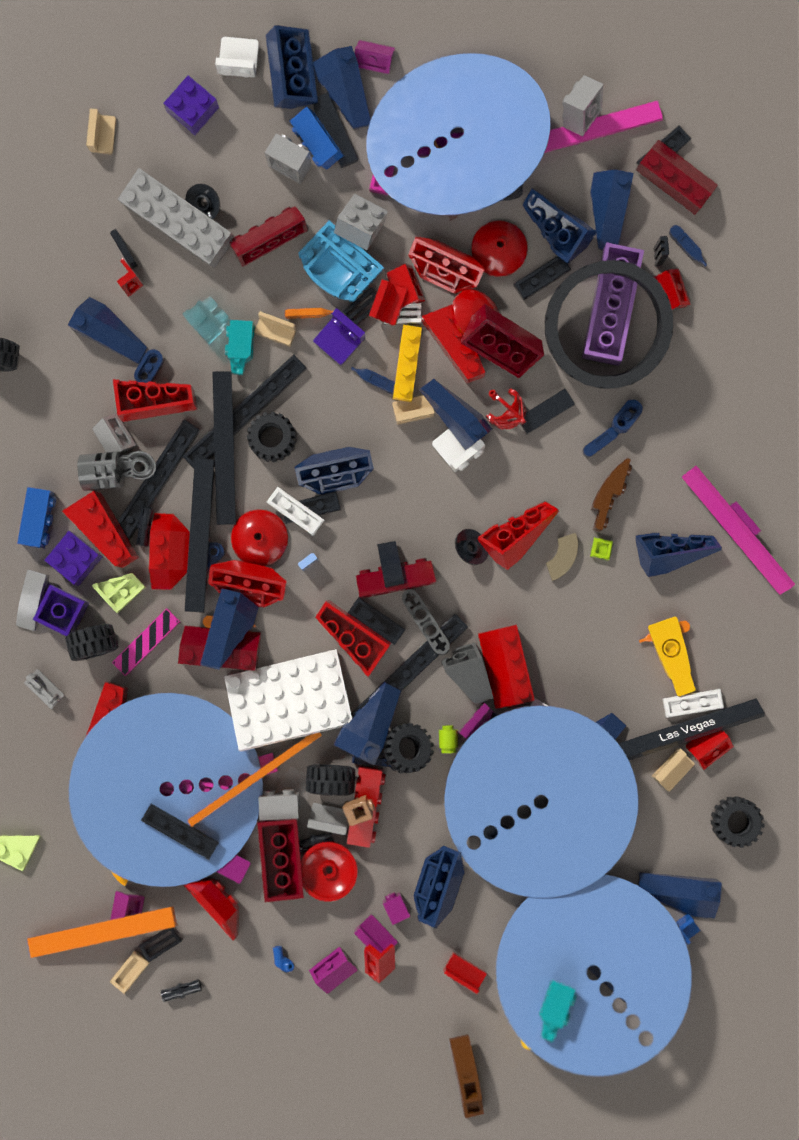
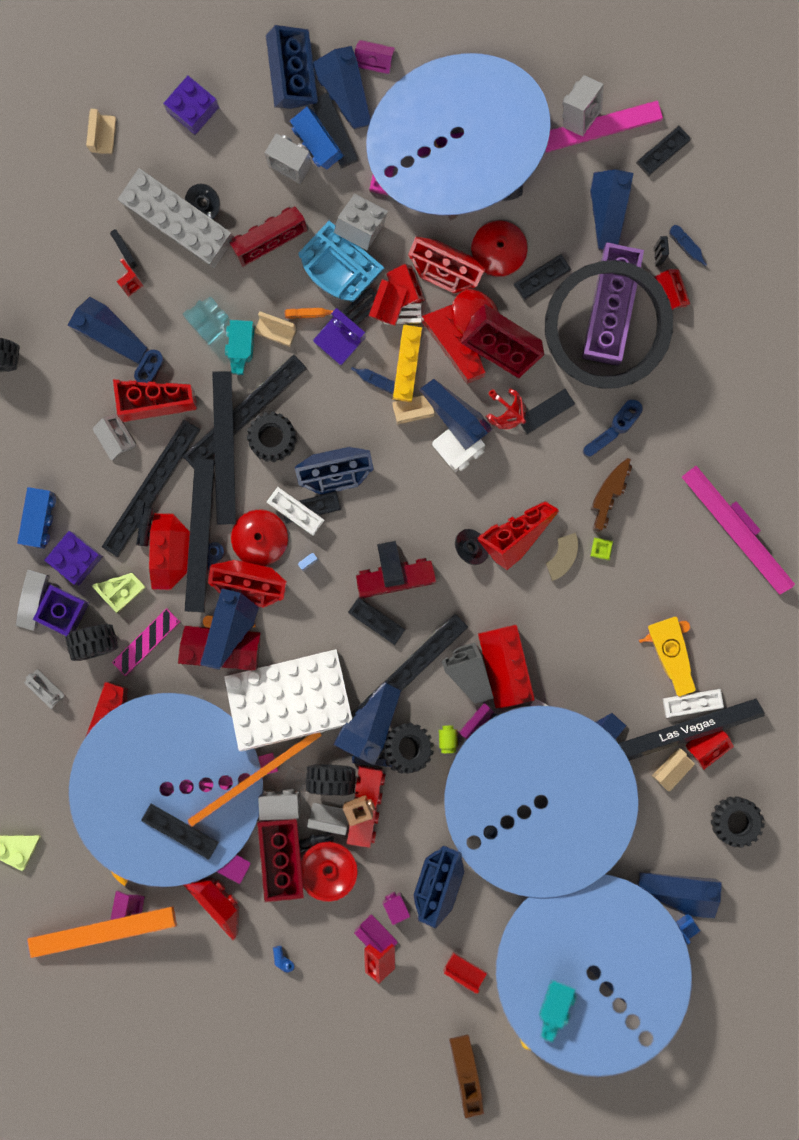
red wedge [62,491,139,568] -> none
dark grey cylinder [77,451,156,491] -> none
tan tile [110,950,150,994] -> none
black tile [139,927,183,962] -> none
black pin [161,979,202,1003] -> none
white bracket [215,37,259,78] -> none
magenta panel [309,946,357,994] -> none
red wedge [315,600,391,677] -> none
dark grey beam [402,589,450,656] -> none
dark blue wedge [522,188,597,263] -> none
dark blue wedge [635,533,722,577] -> none
dark red slope [636,140,718,215] -> none

